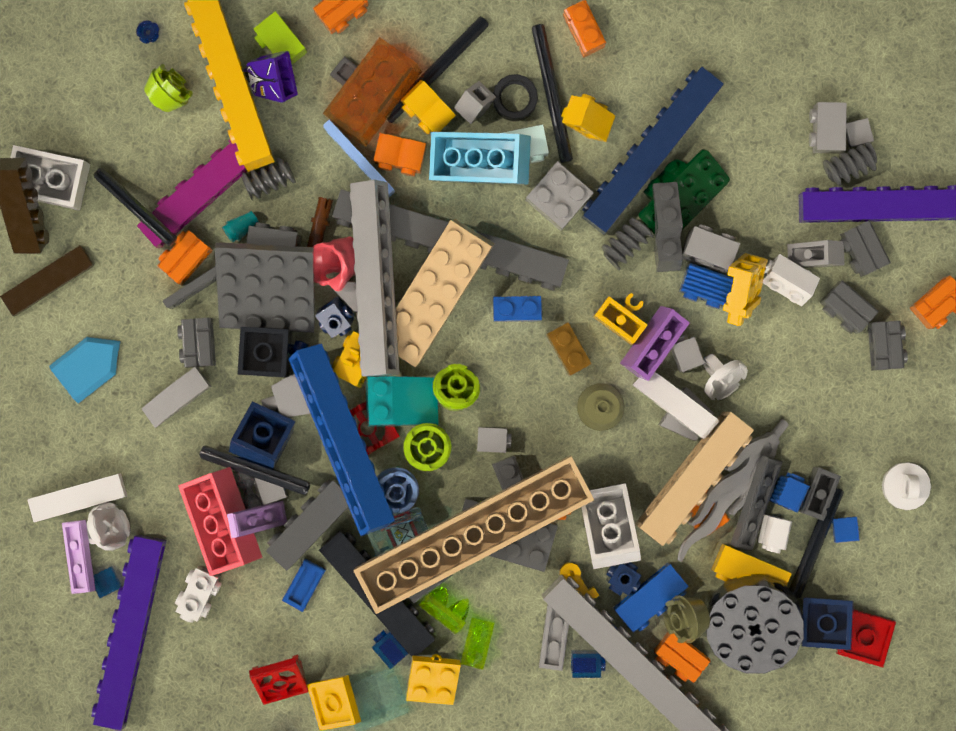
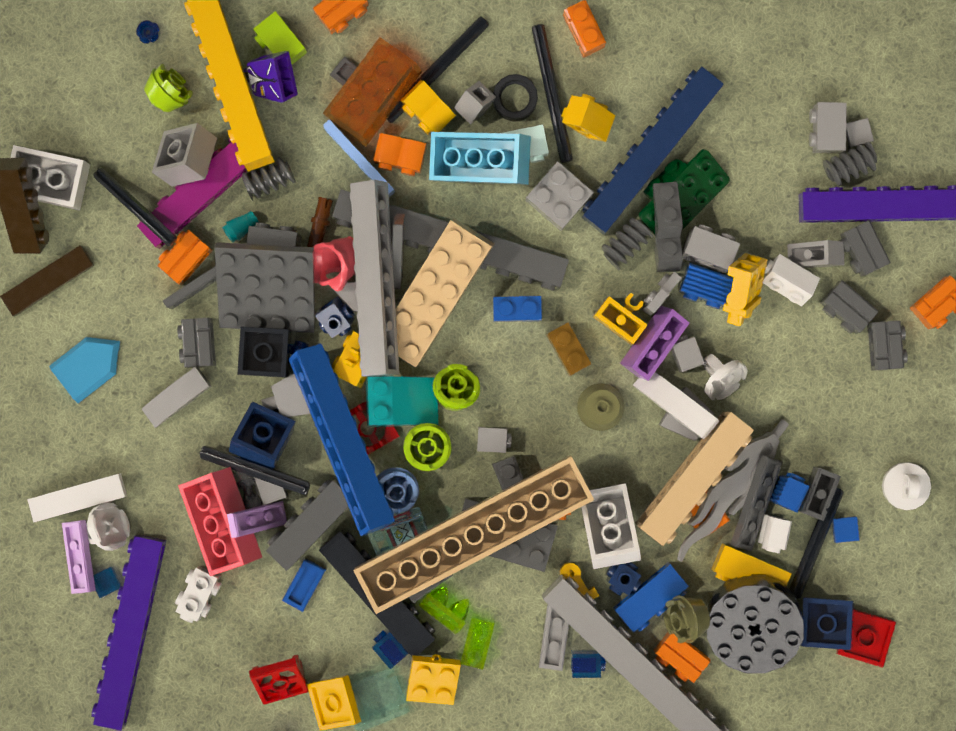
none -> light grey brick [152,123,217,186]
none -> dark grey tile [392,214,405,289]
none -> light grey plate [642,272,682,316]

